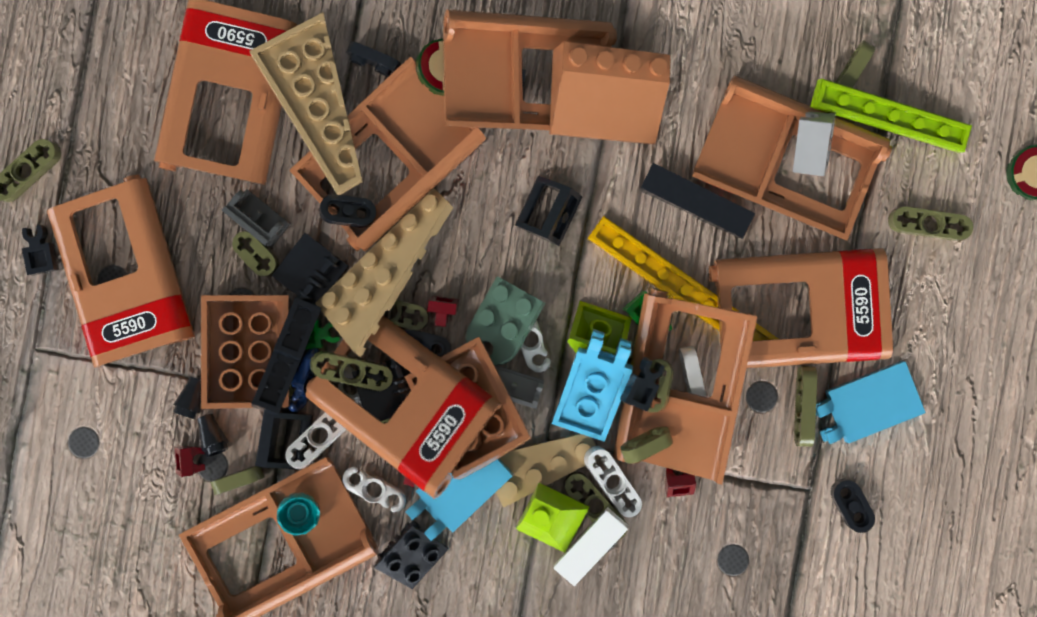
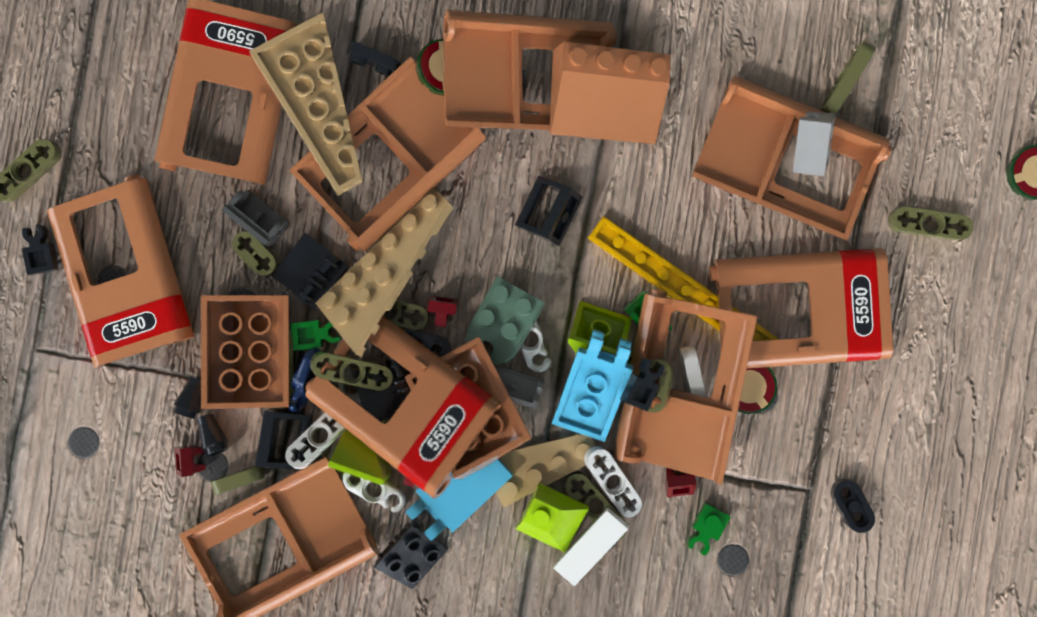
black slope [251,297,322,416] -> none
teal hair [277,492,320,536] -> none
black plate [319,194,376,228] -> none
olive beam [620,427,673,464] -> none
black slope [641,163,755,239] -> none
olive beam [794,366,817,447] -> none
lime tile [810,79,972,153] -> none
medium azure tile [816,361,926,444] -> none
none -> lime slope [328,429,392,485]
none -> green plate [687,502,731,556]
none -> tile [722,367,777,414]

